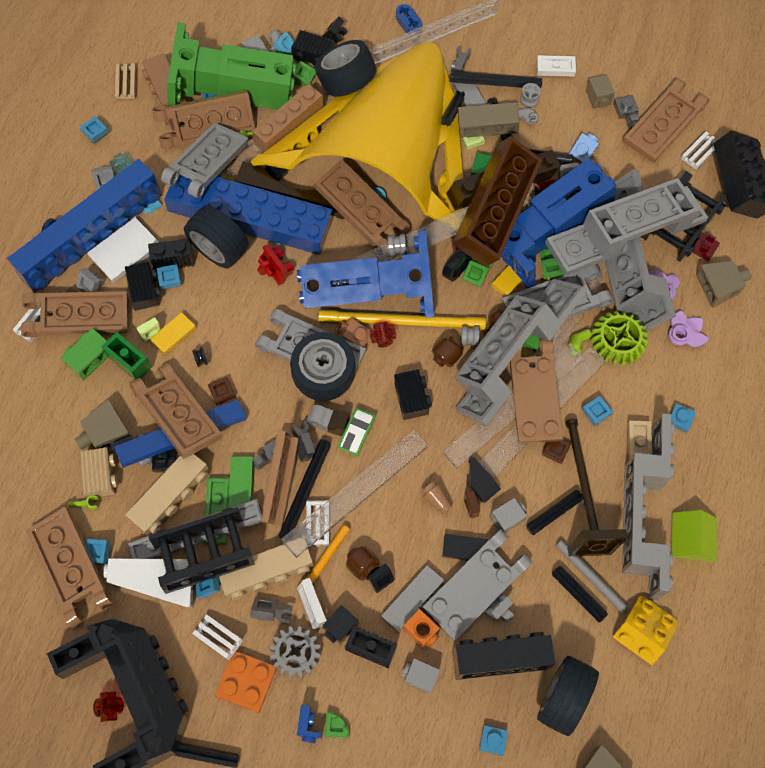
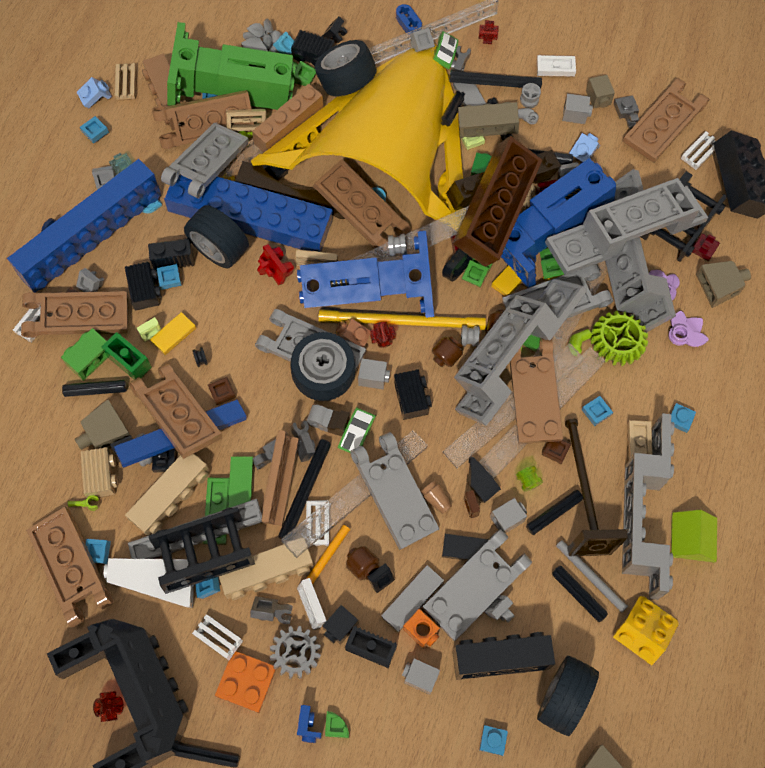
white tile [87,217,158,283] -> none
none -> black axle [62,380,127,397]
none -> light blue bracket [77,77,112,108]
none -> tan tile [226,109,266,131]
none -> light grey plant [243,18,273,51]
none -> tan tile [296,250,338,266]
none -> light grey hinge [350,432,439,550]
none -> light grey brick [358,358,390,390]
none -> light grey tile [410,28,435,52]
none -> slope [433,31,458,69]
none -> clear red gear [478,20,499,45]
none -> clear neon green wheel [515,466,543,492]
none -> light grey brick [562,94,593,124]

